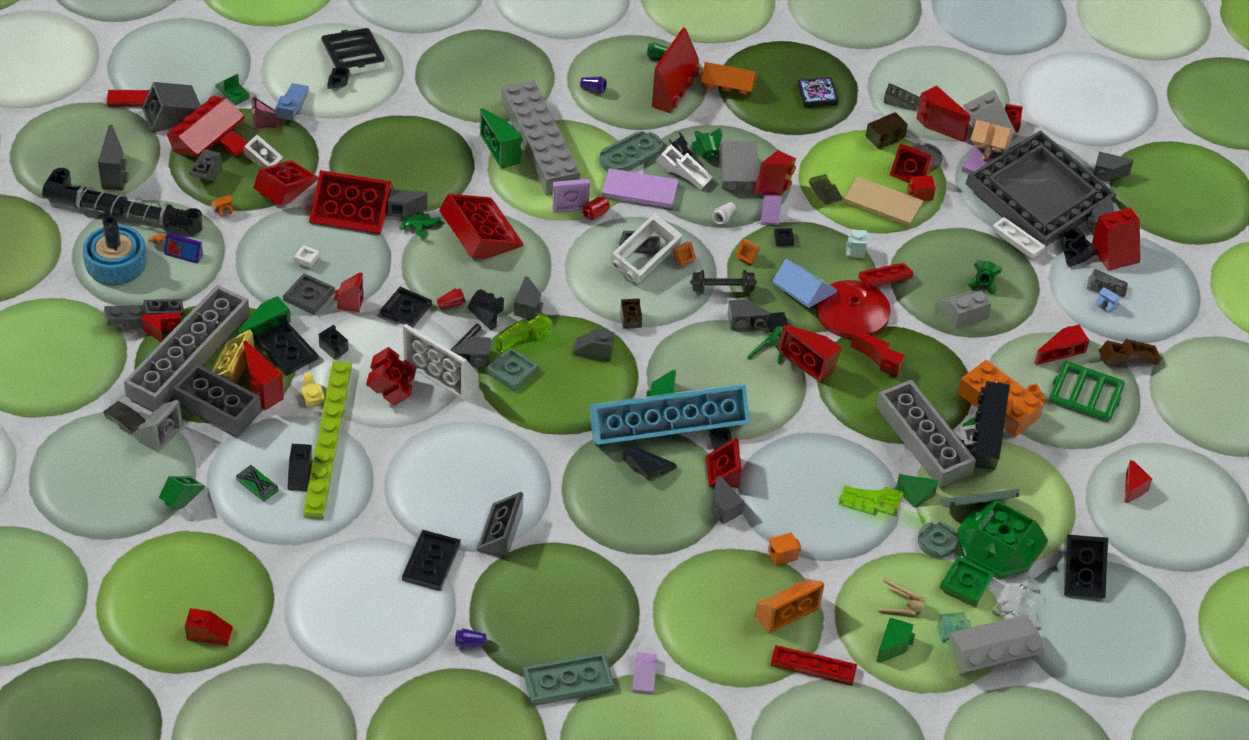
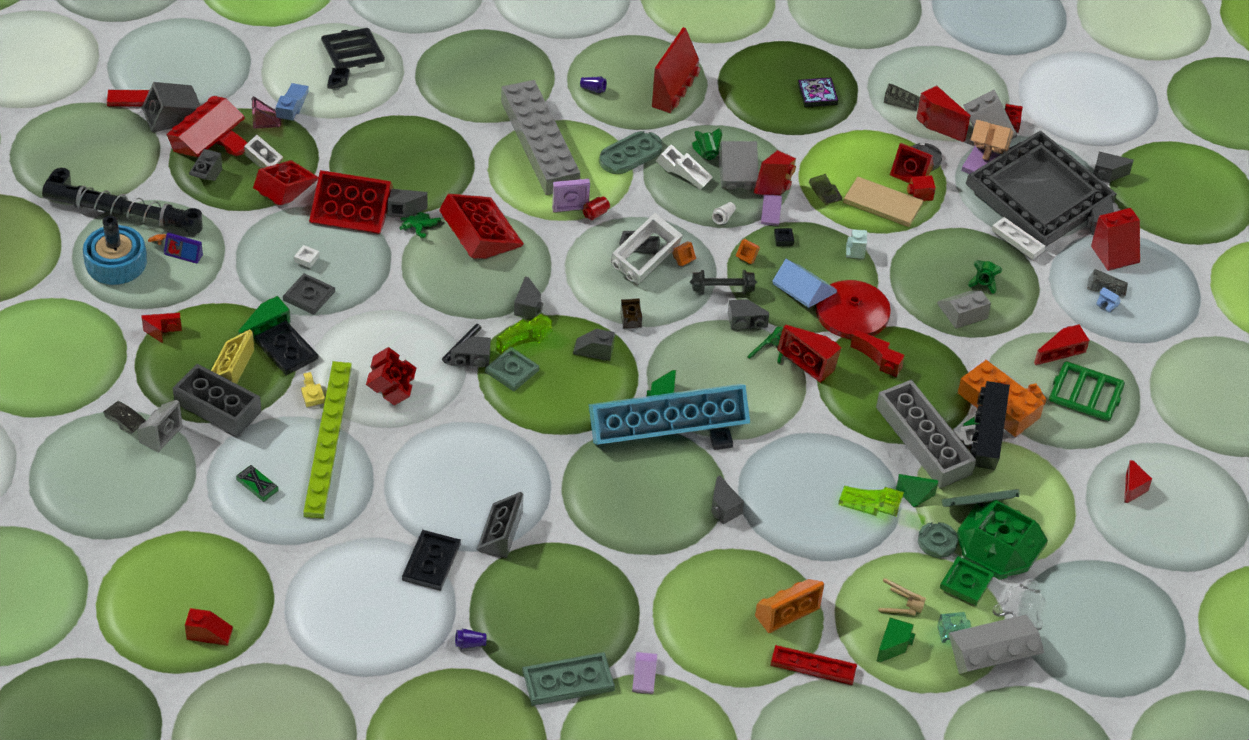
dark grey slope [98,125,129,190] -> none
dark grey slope [104,299,185,330] -> none
light grey brick [124,285,250,411] -> none
green slope [158,476,205,509] -> none
orange tile [211,194,233,217] -> none
green slope [215,74,250,106] -> none
red slope [243,340,284,411] -> none
black slope [288,444,313,491] -> none
black brick [318,325,349,359] -> none
red slope [334,272,364,312] -> none
black tile [380,286,432,328] -> none
white slope [403,324,479,400] -> none
red cone [436,288,466,310] -> none
black slope [468,289,504,330] -> none
green slope [480,108,523,169] -> none
lavender tile [602,168,679,209] -> none
black slope [623,446,677,480] -> none
green cone [647,42,669,59] -> none
black piece [669,132,693,157] -> none
orange slope [701,62,758,95] -> none
red slope [706,438,742,488] -> none
black tile [768,312,788,332] -> none
orange brick [768,532,801,566] -> none
red plate [858,262,914,288] -> none
dark brown brick [866,112,908,149] -> none
black slope [1059,224,1098,267] -> none
black slope [1064,534,1108,598] -> none
reddish brown slope [1099,339,1161,367] -> none

